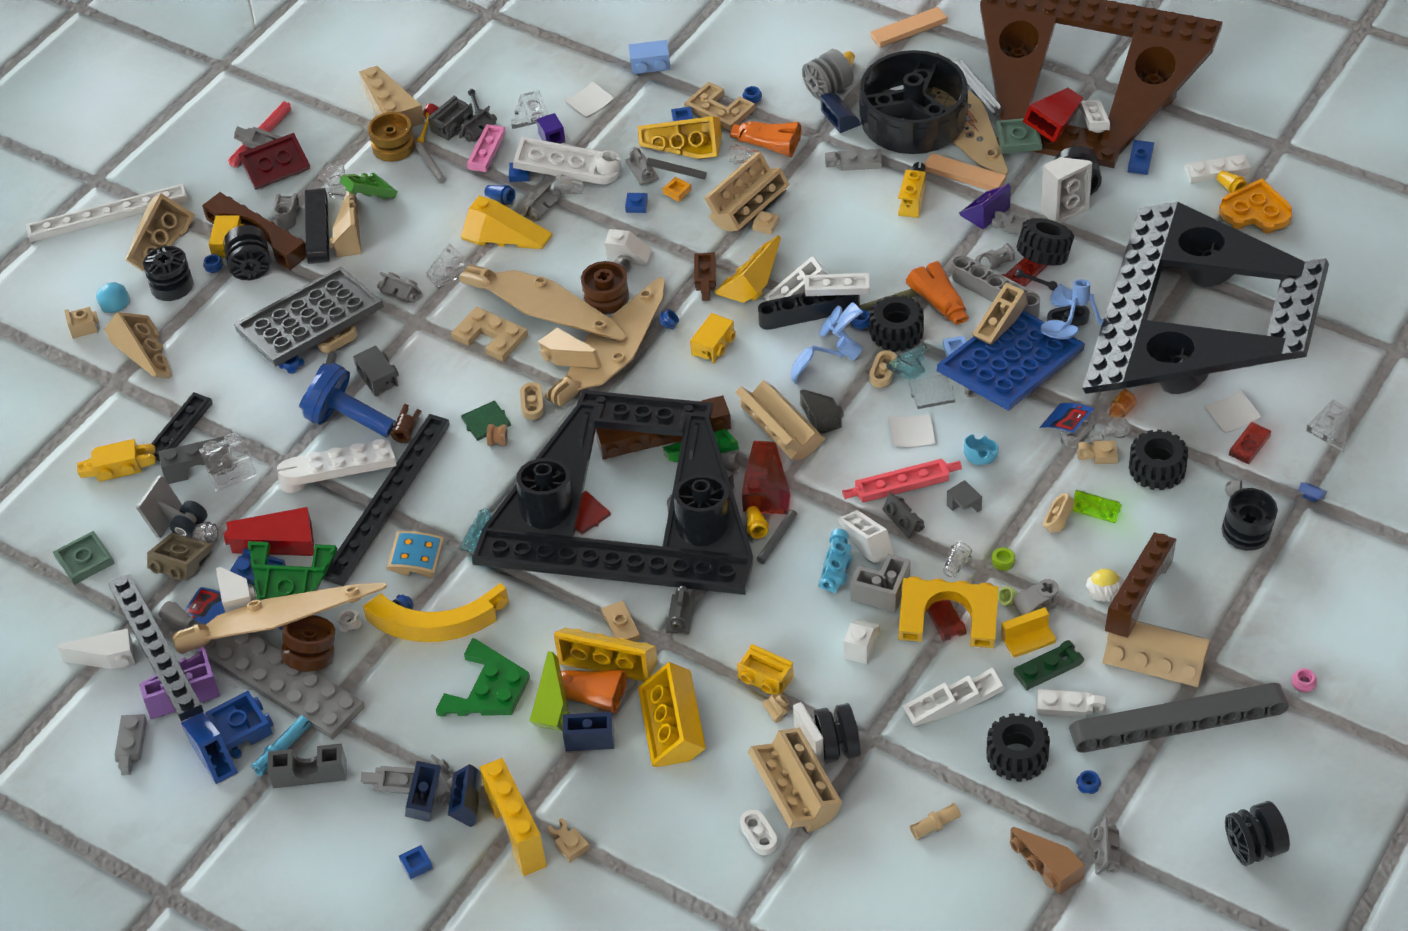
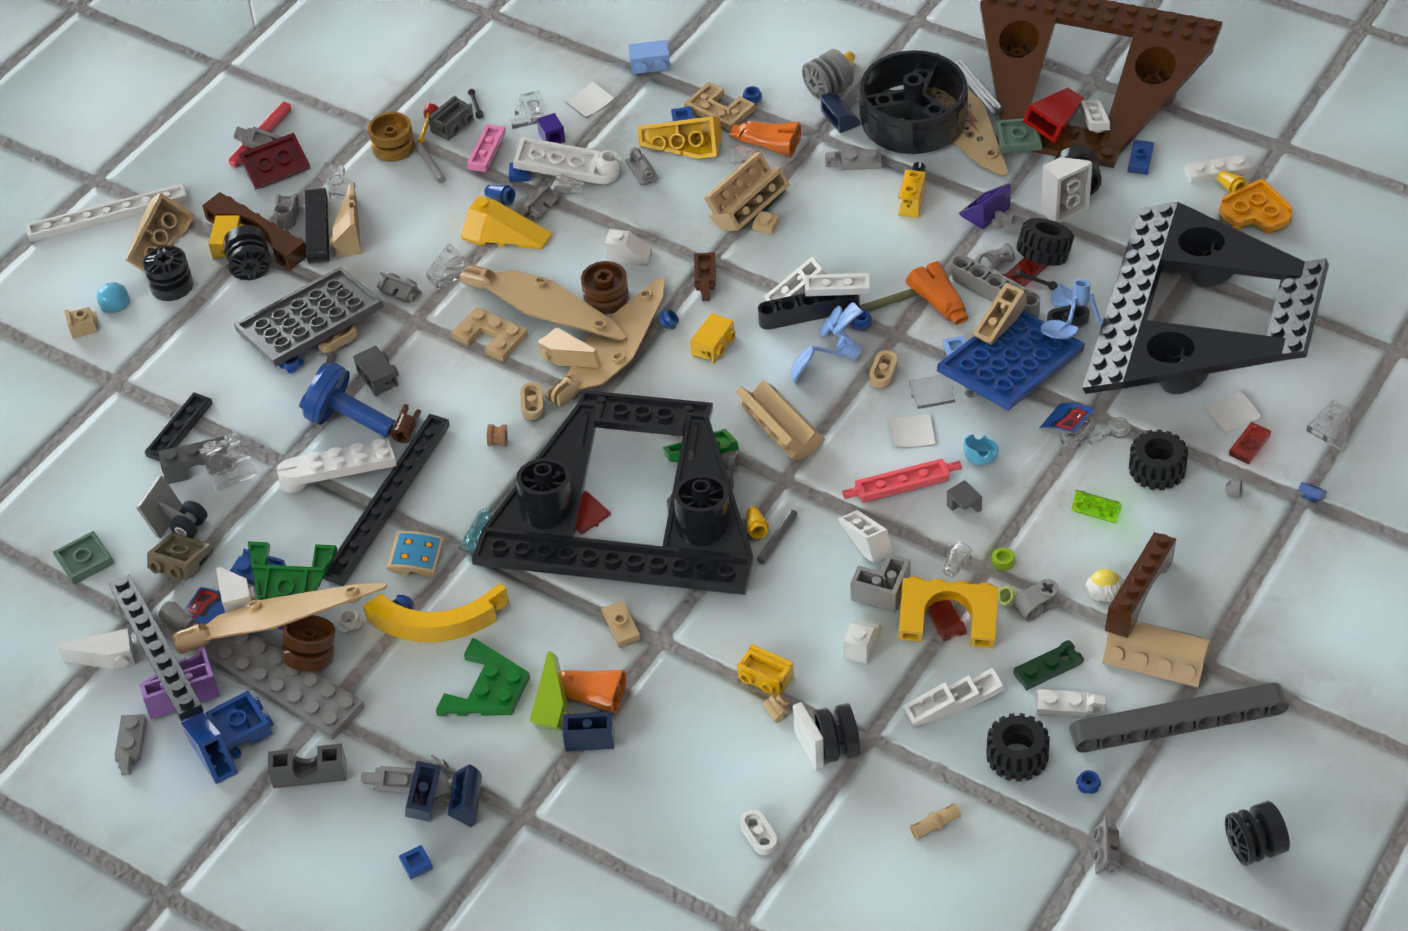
yellow hinge [77,439,156,482] -> none
tan wedge [104,312,172,378] -> none
clear cone [182,522,218,544] -> none
blue plate [203,254,224,273] -> none
red slope [223,507,315,556] -> none
medium azure pin [251,715,311,776] -> none
bright green wing [340,173,398,199] -> none
tan wedge [359,66,425,127] -> none
dark grey hinge [459,106,497,142] -> none
clear green piece [461,400,511,441] -> none
yellow arch [479,757,547,877] -> none
tan plate [548,818,590,863] -> none
yellow slope [554,627,658,682] -> none
reddish brown arch [596,395,731,459] -> none
light grey hinge [614,255,632,273] -> none
blue plate [625,193,648,213] -> none
yellow slope [638,662,706,767] -> none
dark grey bar [646,157,707,180] -> none
light orange plate [663,177,692,202] -> none
dark grey hinge [666,586,695,634] -> none
yellow wedge [714,235,781,303] -> none
clear red wedge [742,441,791,514] -> none
tan brick [748,728,842,832] -> none
clear smoke slope [800,389,844,434] -> none
medium azure brick [818,529,852,593] -> none
black tyre [870,295,924,352] -> none
light nougat tile [871,7,948,48] -> none
dark grey hinge [882,492,925,539] -> none
clear light blue slope [886,343,929,381] -> none
light nougat tile [924,153,1006,190] -> none
yellow panel [1001,607,1056,658] -> none
medium nougat slope [1010,827,1085,895] -> none
tan plate [1043,493,1074,533] -> none
tan plate [1077,441,1118,464] -> none
clear orange brick [1109,389,1137,420] -> none
black wheel [1221,488,1278,551] -> none
bright pink plate [1292,668,1317,692] -> none

